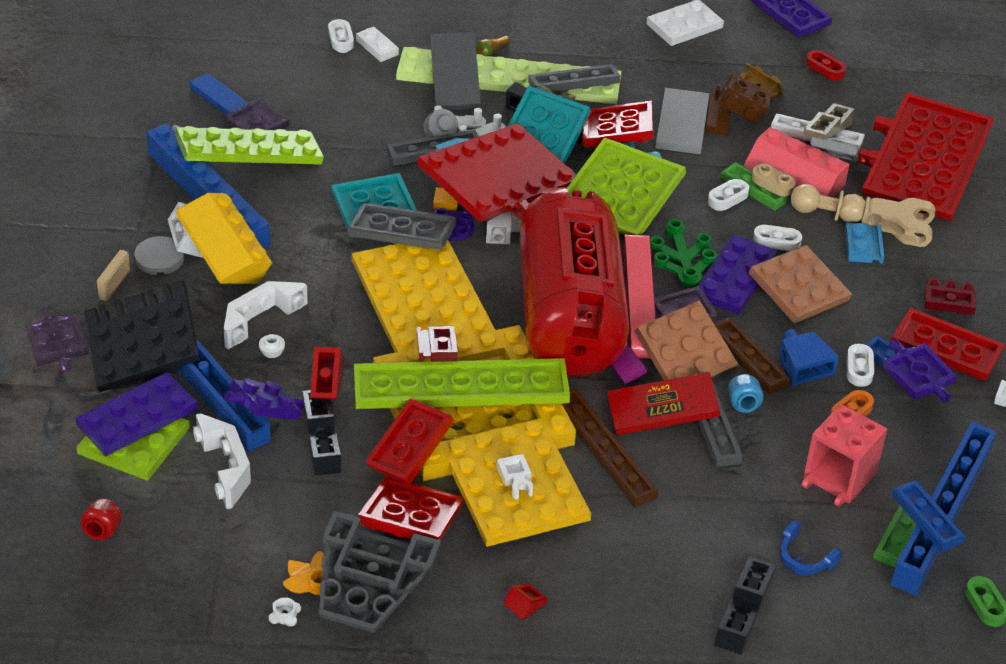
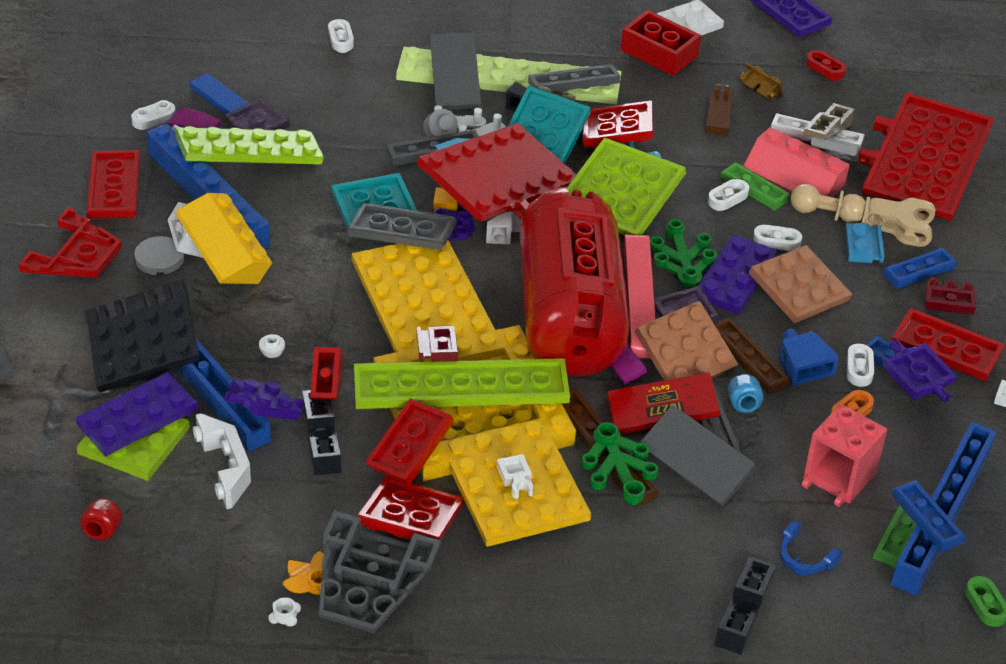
clear purple plate [25,306,89,372] -> none
tan tile [97,250,130,301] -> none
white slope [224,281,308,349] -> none
white plate [356,27,399,62] -> none
pearl gold piece [476,36,510,56] -> none
red slope [504,583,548,619] -> none
light grey tile [655,88,710,154] -> none
reddish brown brick [718,73,772,125] -> none
tan plate [752,164,796,196] -> none
none -> red wing [18,207,122,278]
none -> red tile [87,150,140,219]
none -> white plate [131,100,176,130]
none -> magenta slope [168,108,222,128]
none -> green plant [581,422,658,505]
none -> red brick [620,10,701,76]
none -> dark grey tile [640,405,757,508]
none -> blue tile [883,248,957,289]

